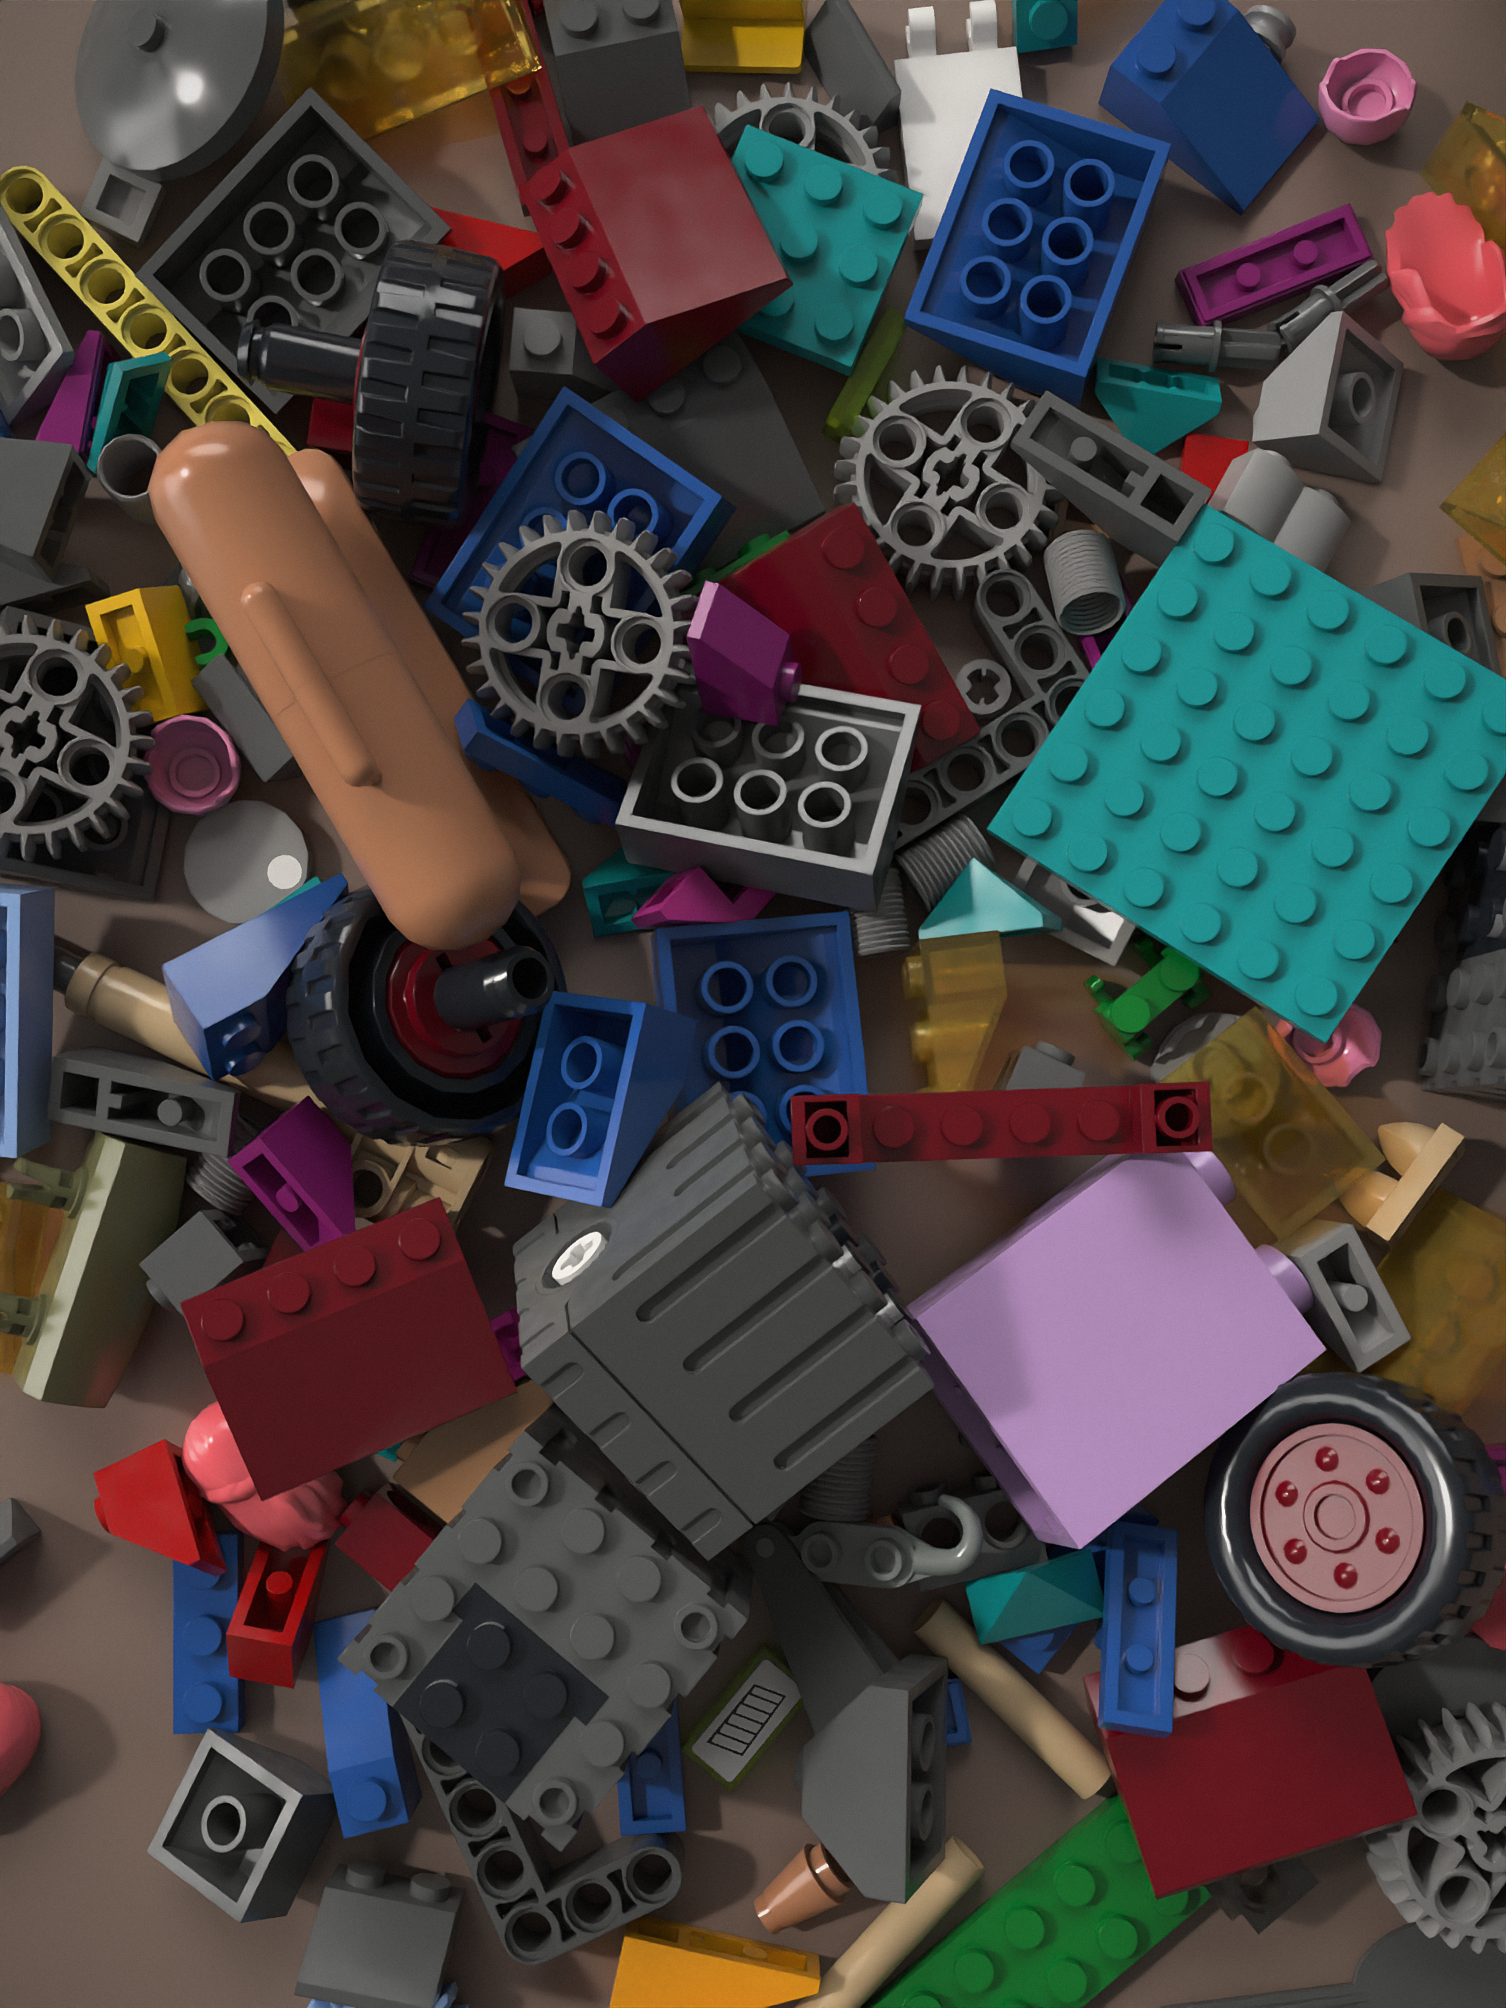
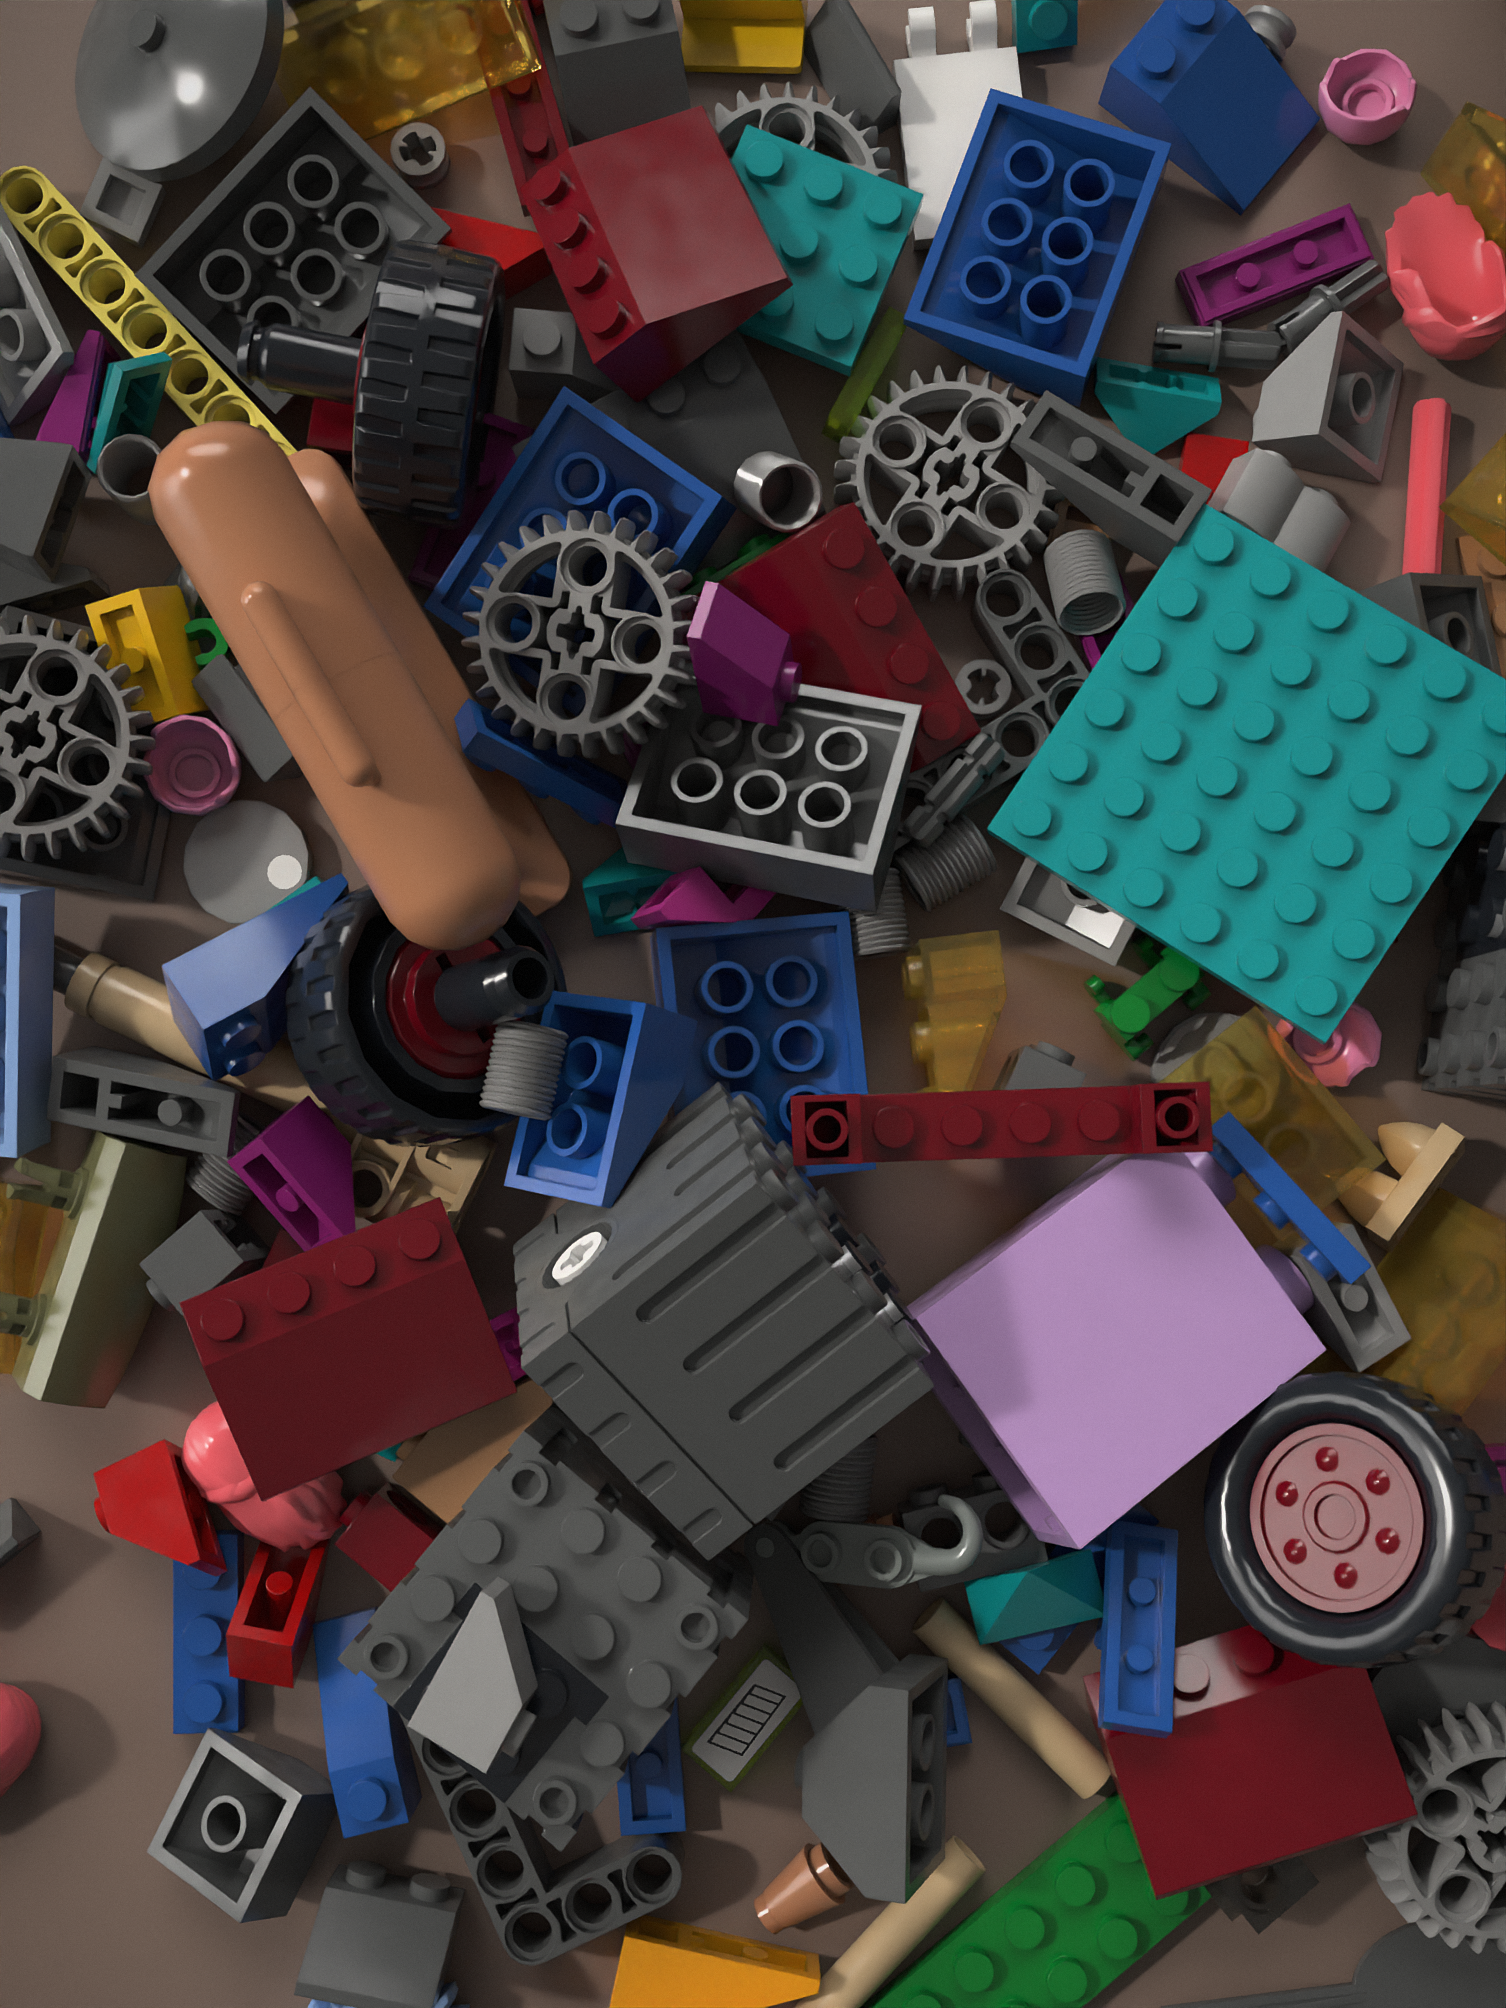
teal slope [918,857,1063,947] -> none
none -> light grey bush [390,122,450,190]
none -> light grey slope [407,1576,538,1774]
none -> light grey piece [479,1020,569,1120]
none -> light grey piece [734,451,823,533]
none -> dark grey axle [902,733,1005,848]
none -> blue plate [1208,1111,1371,1284]
none -> coral axle [1402,398,1451,575]

